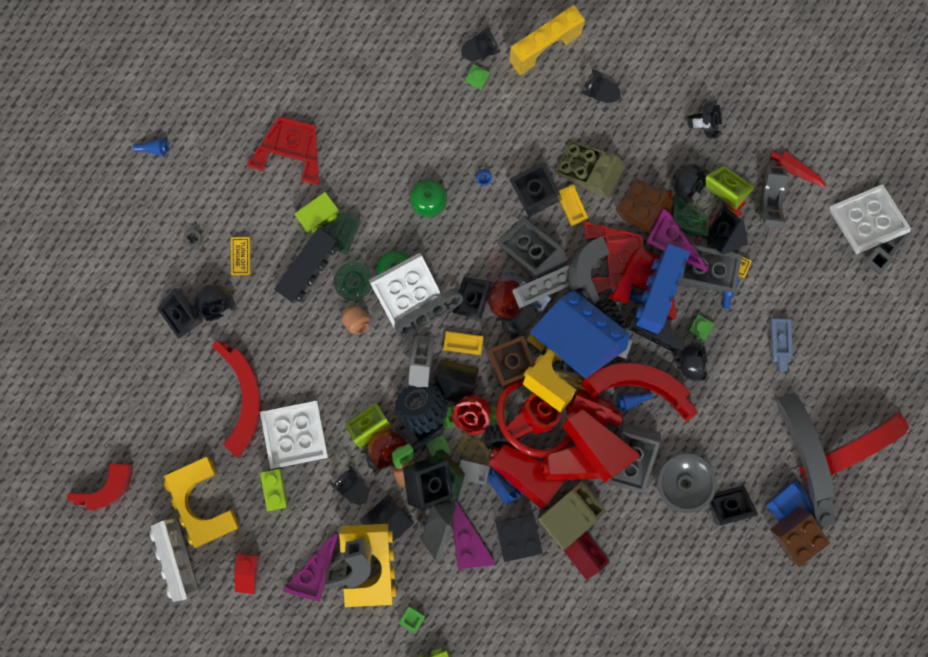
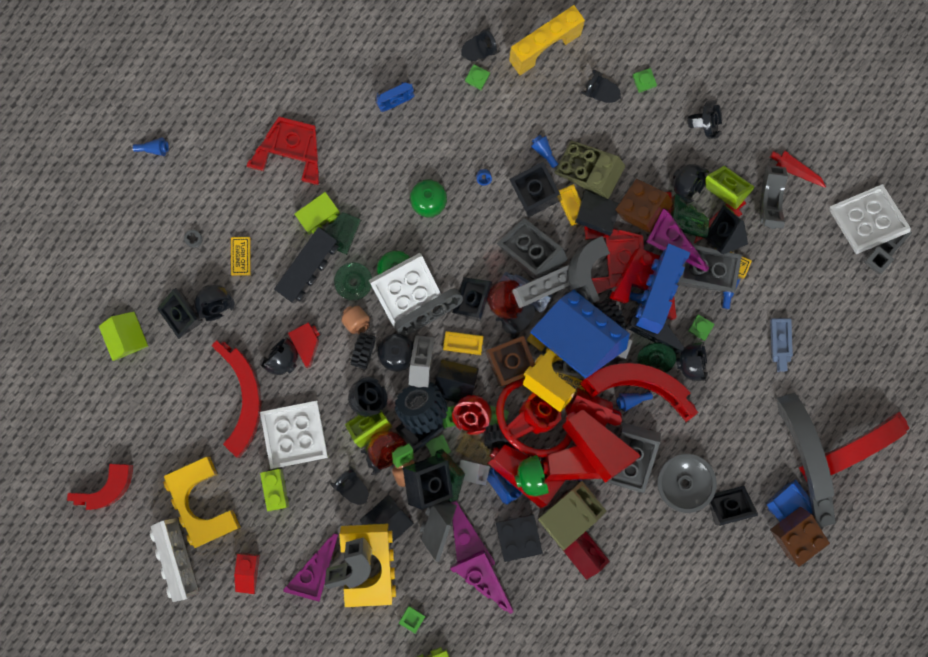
none -> lime slope [99,312,149,361]
none -> black cylinder [260,337,298,375]
none -> red slope [288,322,320,368]
none -> black cylinder [348,377,388,417]
none -> black tyre [351,332,376,370]
none -> blue slope [375,82,415,112]
none -> black cylinder [377,334,414,372]
none -> magenta wing [450,550,514,614]
none -> green cylinder [514,455,549,496]
none -> blue cone [531,135,558,168]
none -> black tile [575,190,620,236]
none -> bright green plate [632,68,657,93]
none -> clear green dish [637,343,676,373]

